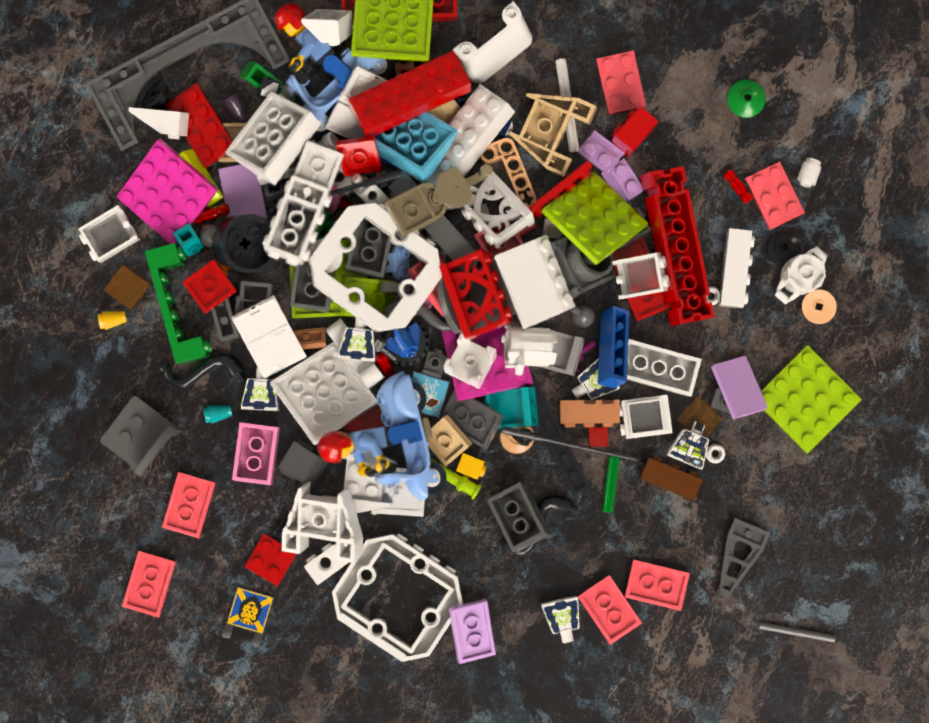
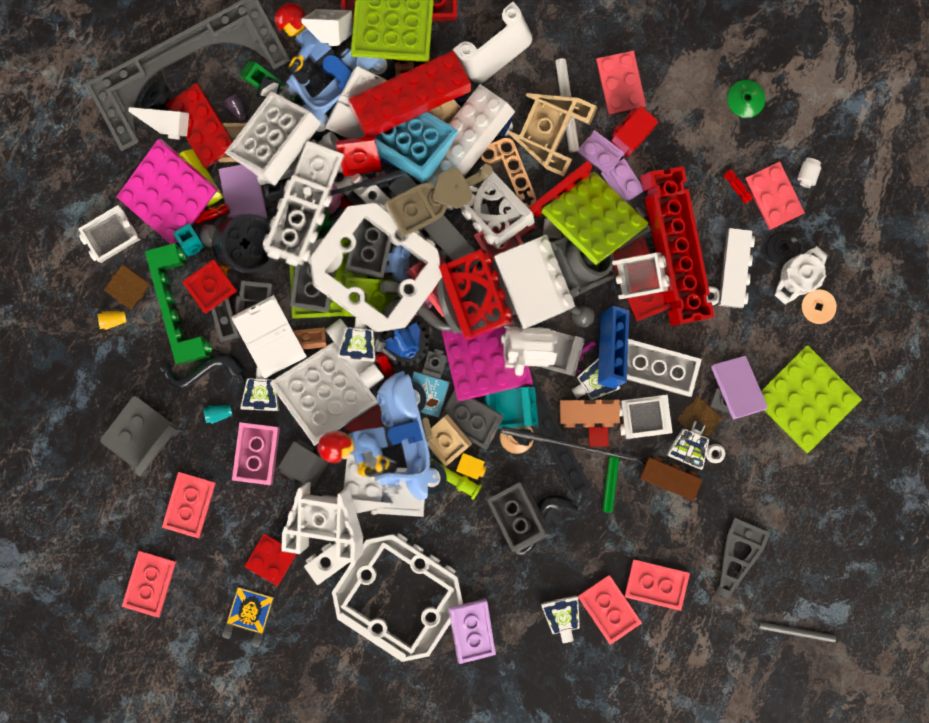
white panel [443,333,497,389] -> none

